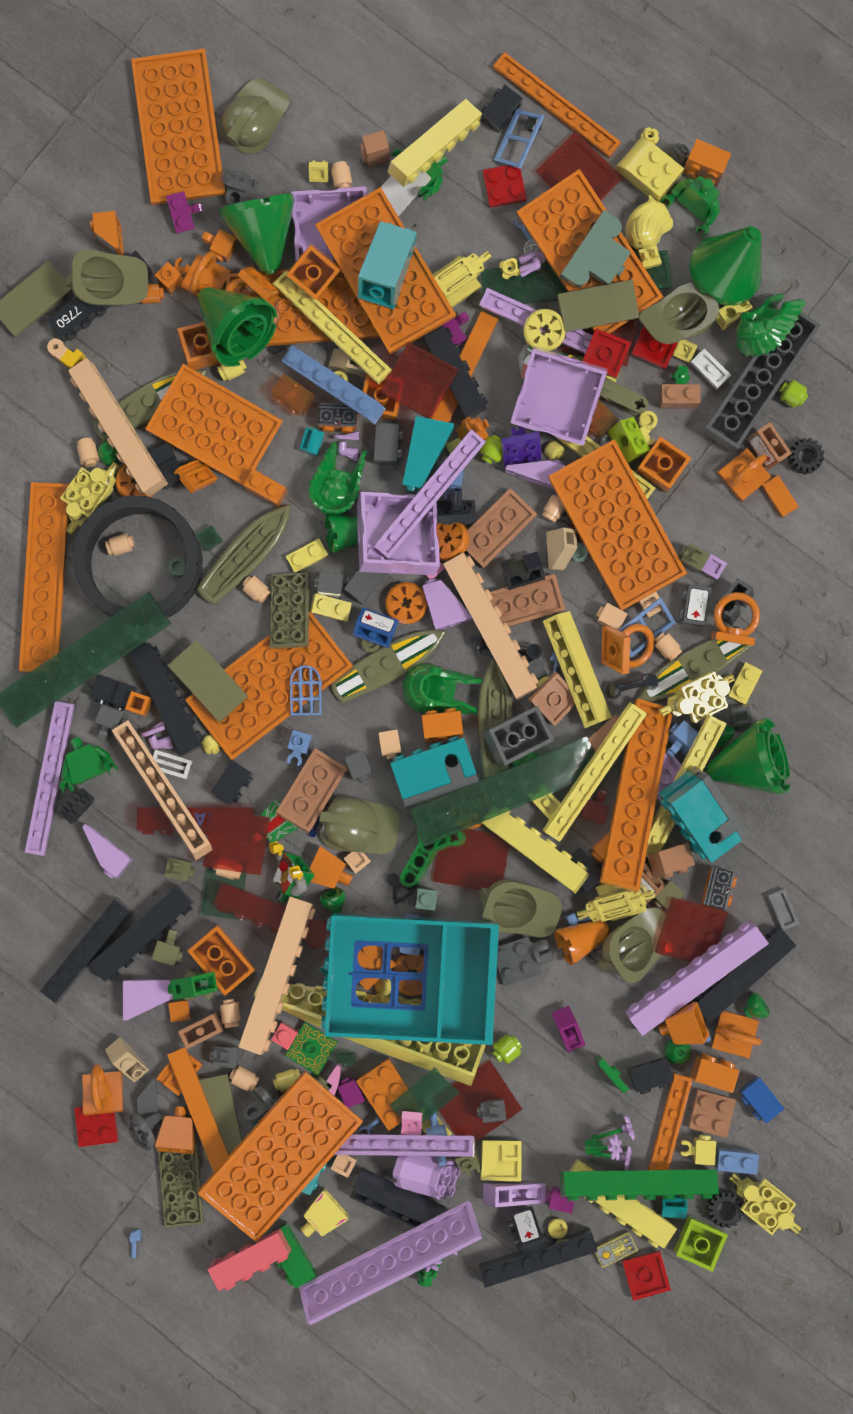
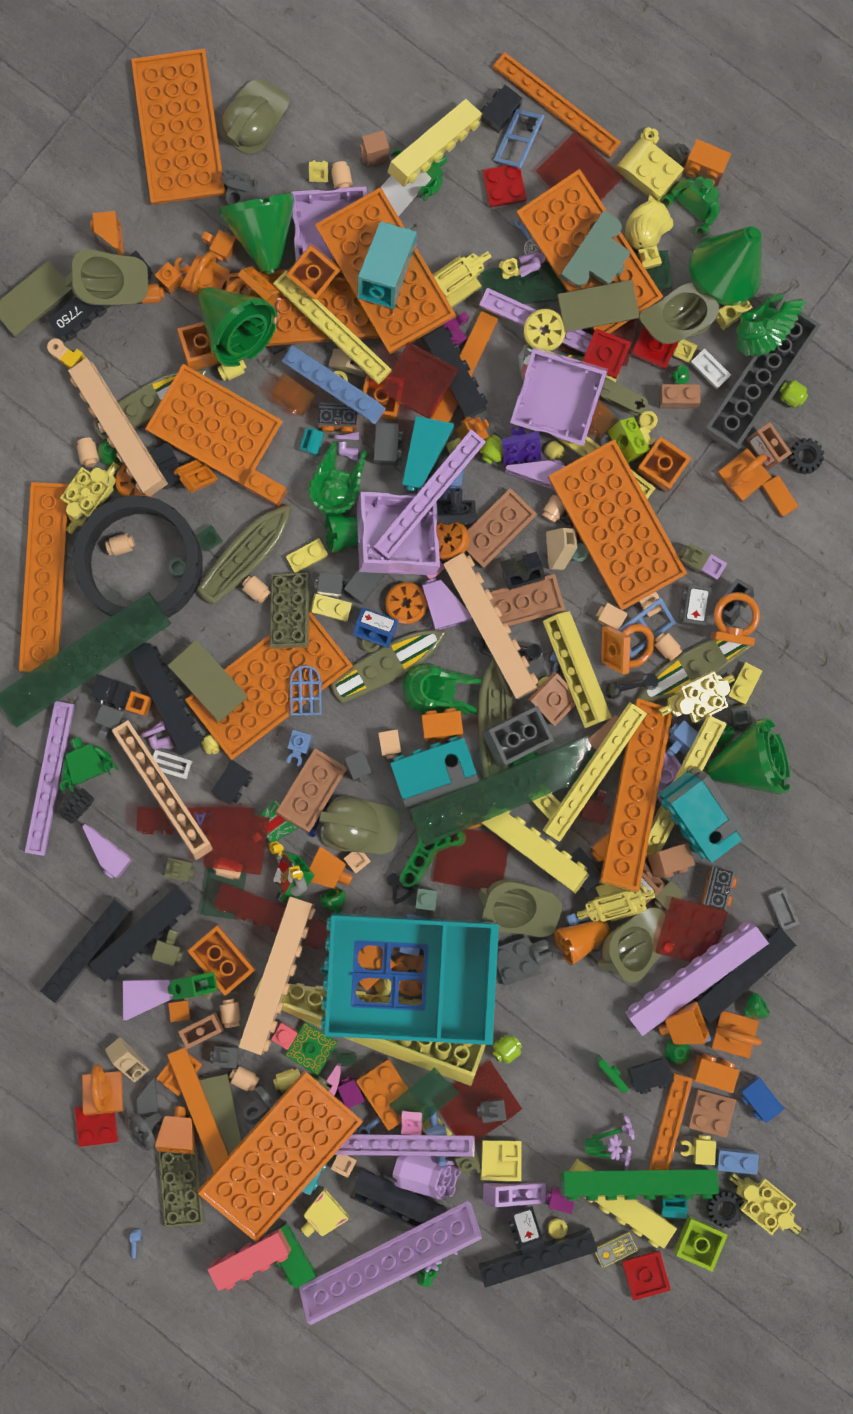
magenta plate [166,191,203,233] -> none
magenta slope [551,1006,586,1053] -> none

